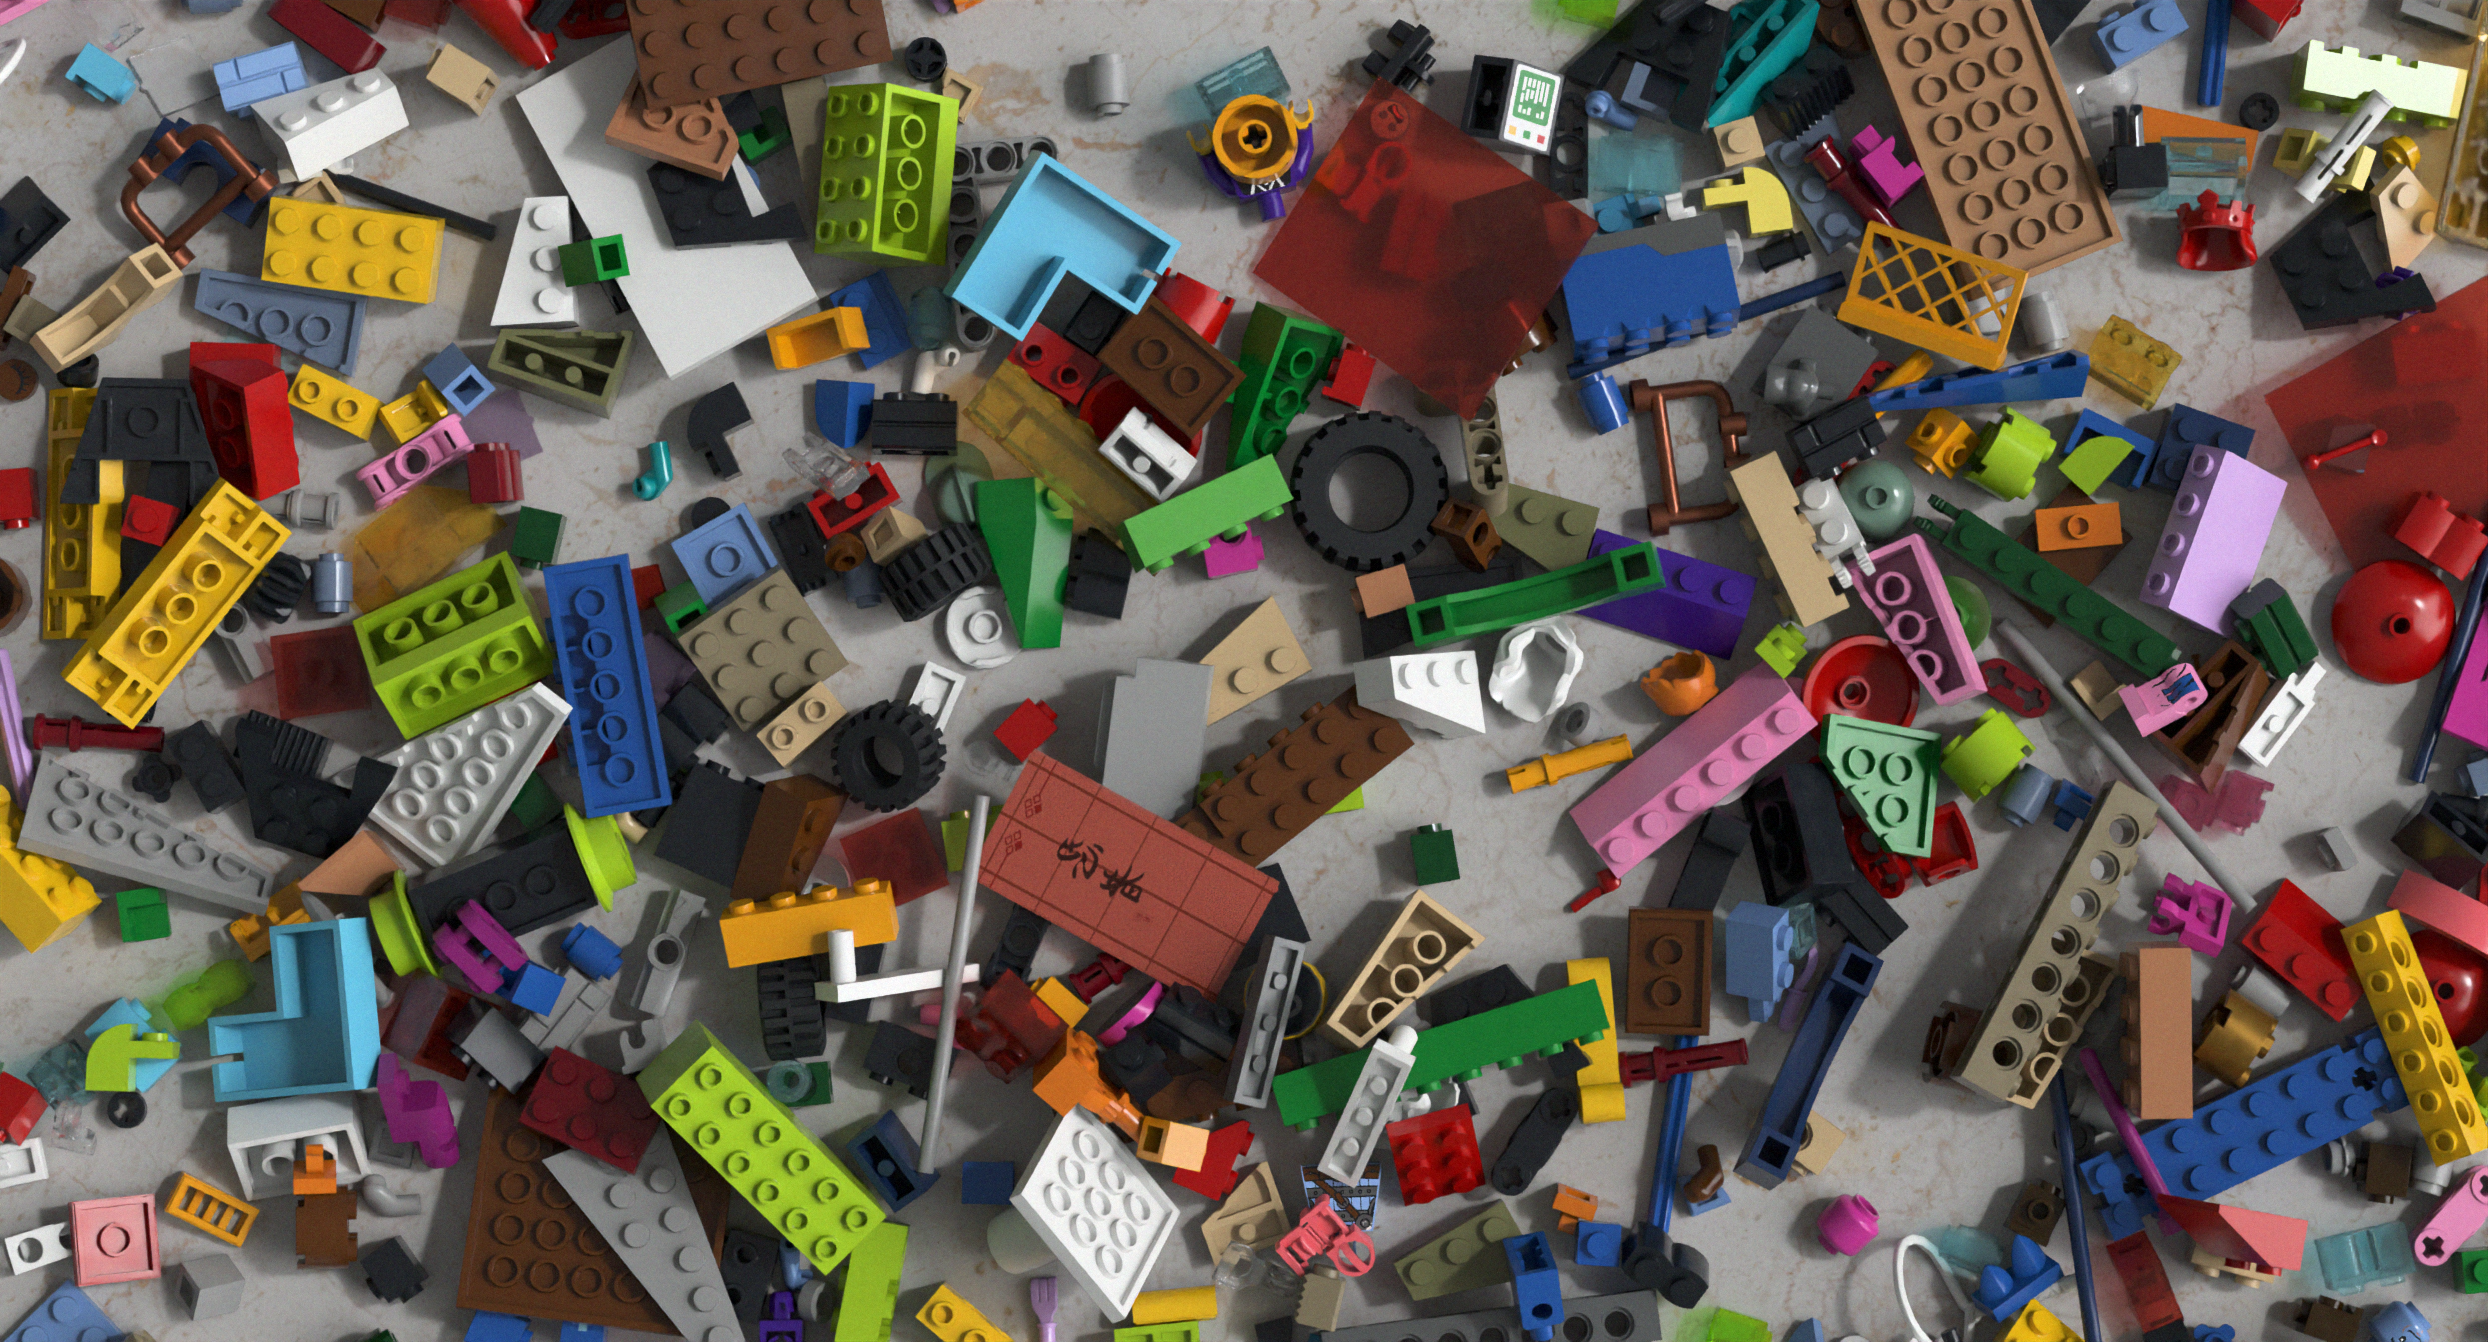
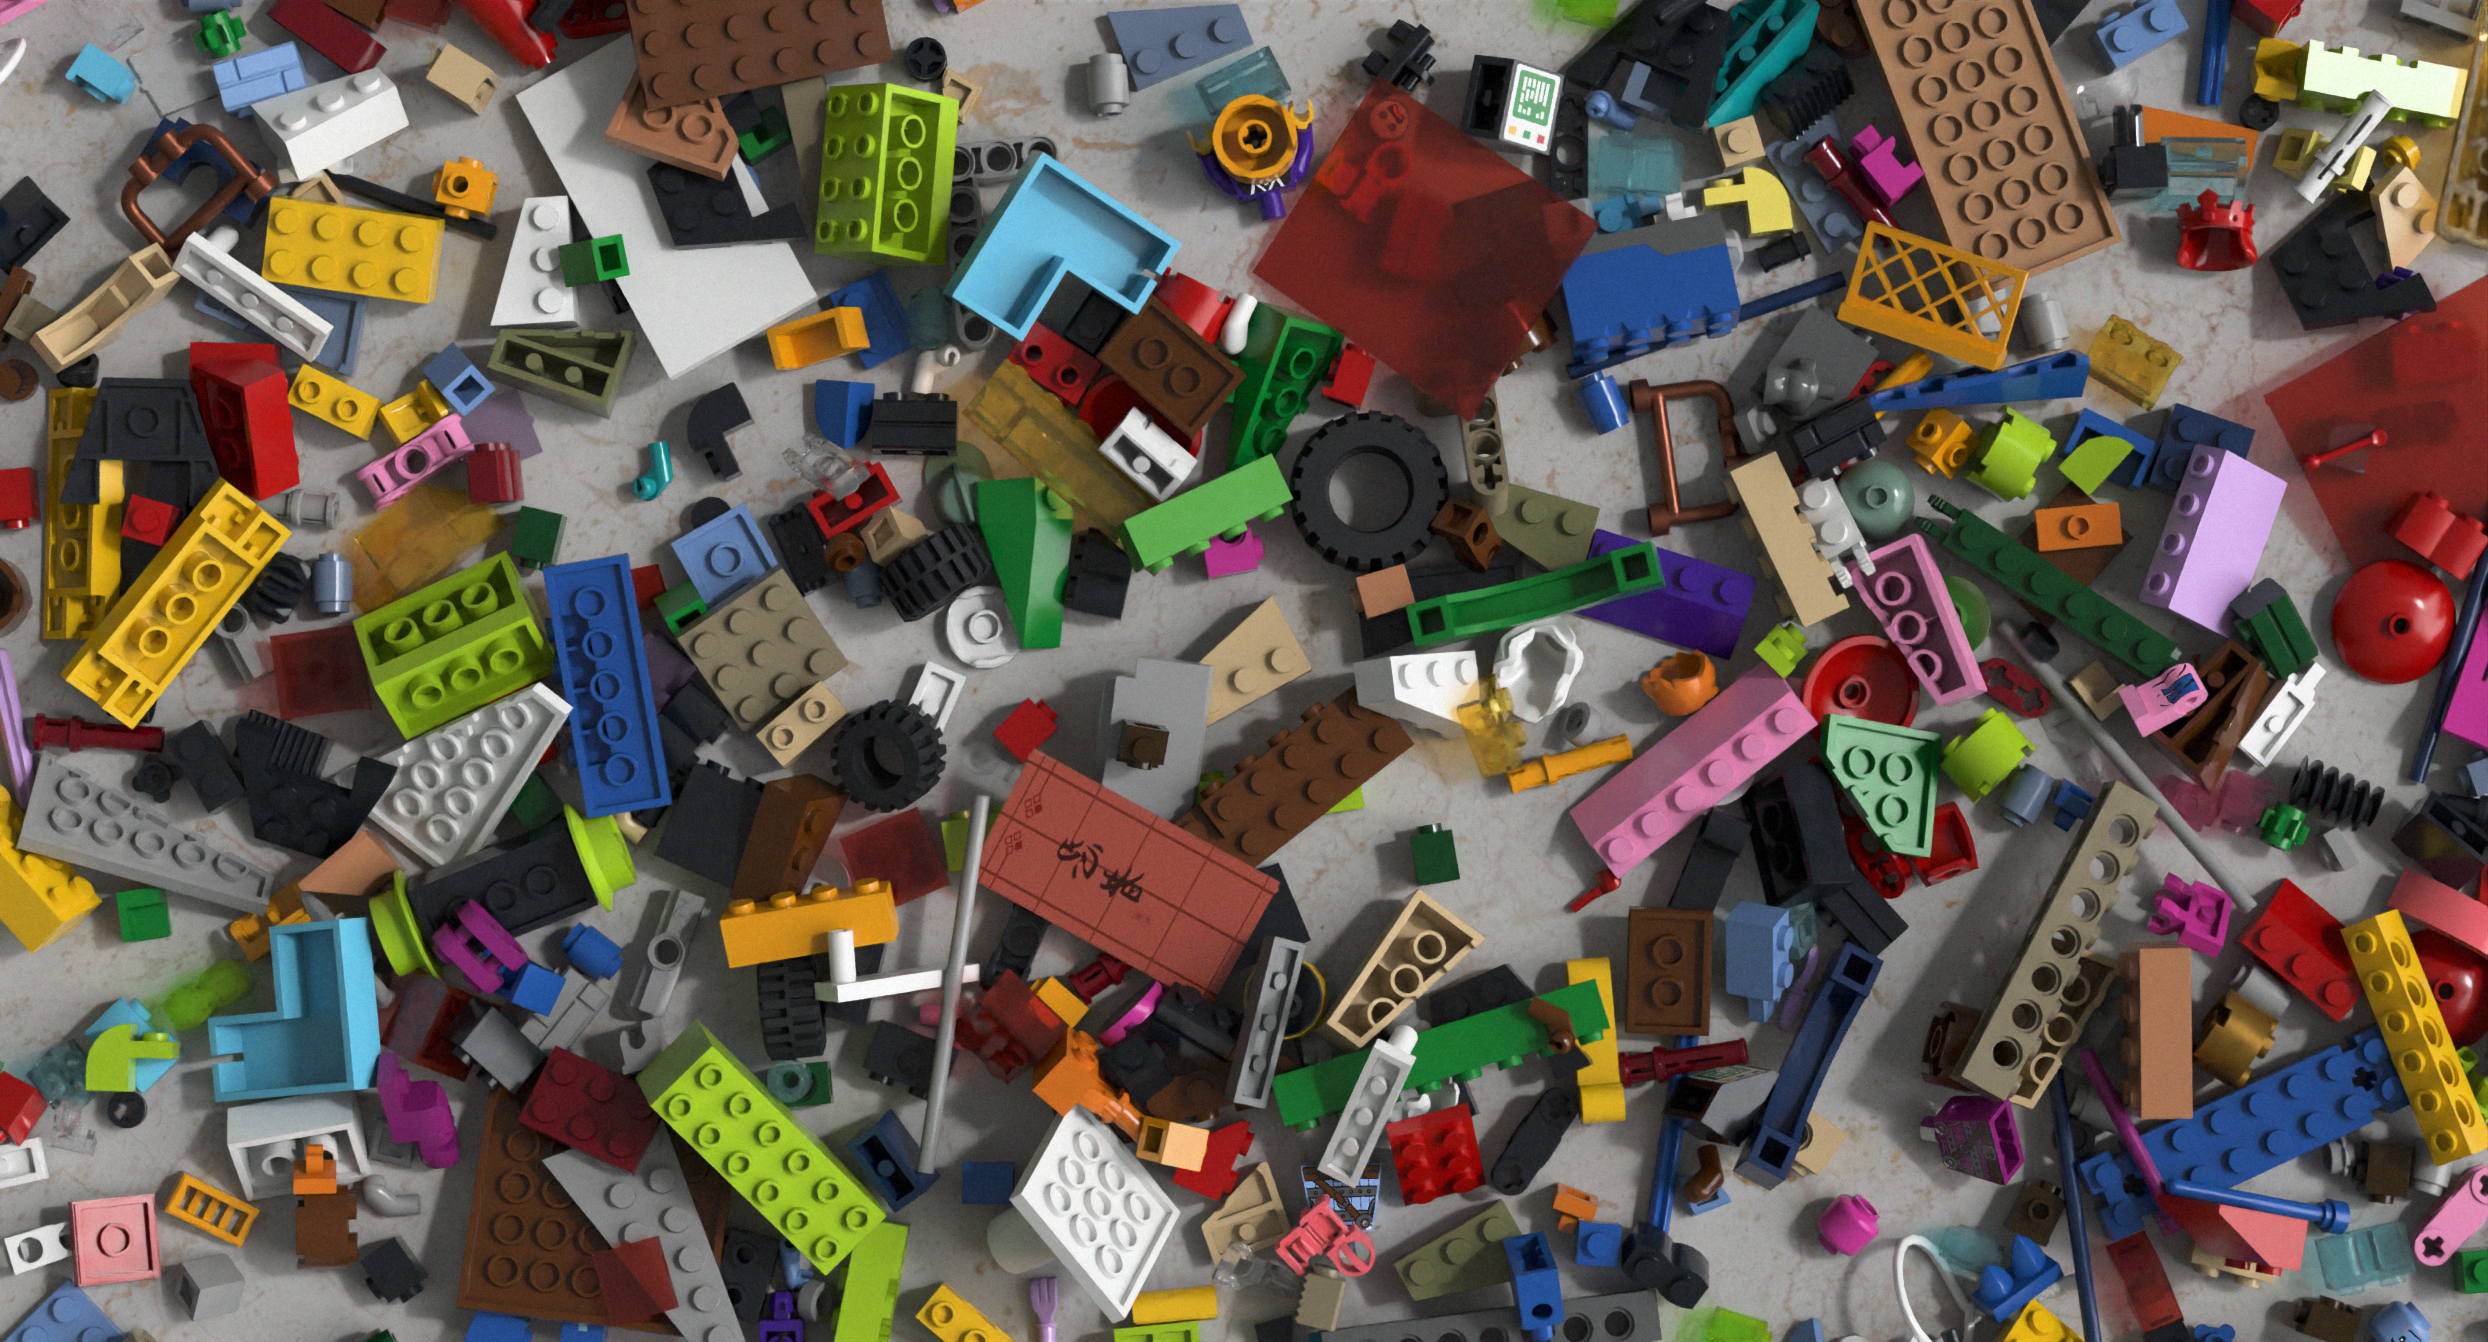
none -> white piece [172,224,334,363]
none -> green gear [192,9,247,59]
none -> light orange brick [432,157,500,220]
none -> clear red piece [592,1235,679,1327]
none -> sand blue wing [1106,4,1253,91]
none -> dark brown brick [1116,719,1170,770]
none -> white arm [1217,293,1258,355]
none -> clear yellow bracket [1457,673,1528,778]
none -> reddish brown arm [1526,996,1576,1055]
none -> black slope [1661,1065,1779,1147]
none -> light grey plate [1733,396,1780,454]
none -> magenta torso [1920,1096,2025,1186]
none -> black tile [2019,621,2060,663]
none -> blue piece [2165,1178,2350,1235]
none -> yellow bracket [2248,36,2300,101]
none -> green gear [2255,801,2311,853]
none -> black piece [2289,755,2385,833]

